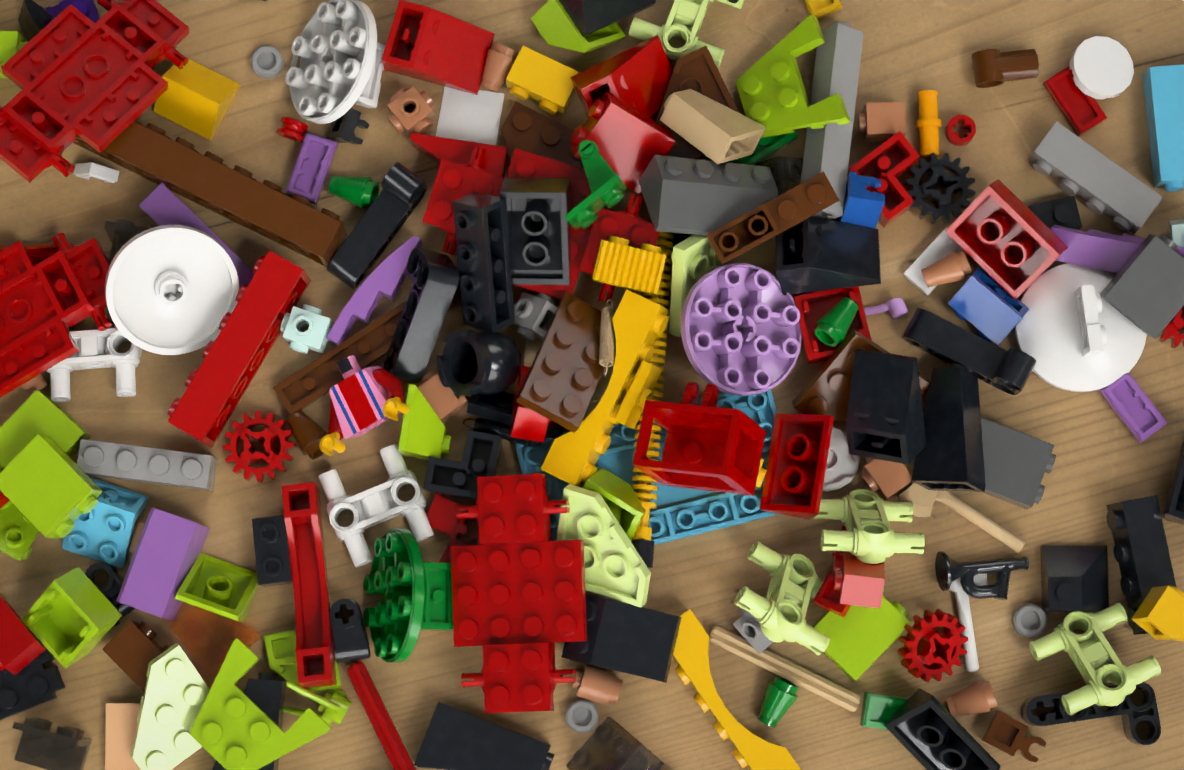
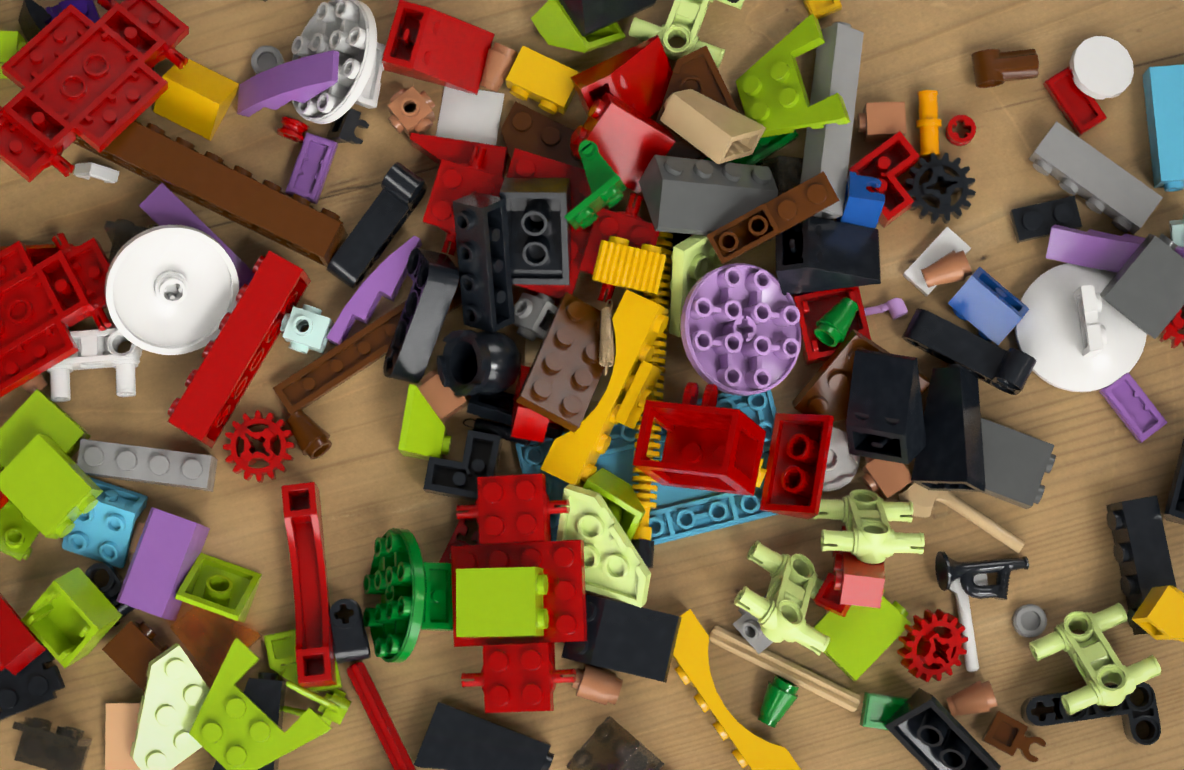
black brick [252,515,293,587] -> none
white piece [318,444,434,568] -> none
torso [319,355,409,457] -> none
green cone [329,175,379,209] -> none
red tile [426,494,465,537] -> none
light grey tile [566,700,599,733] -> none
red brick [945,179,1068,300] -> none
black slope [1040,546,1109,612] -> none
none -> medium lavender slope [237,50,339,117]
none -> lime brick [456,567,549,638]

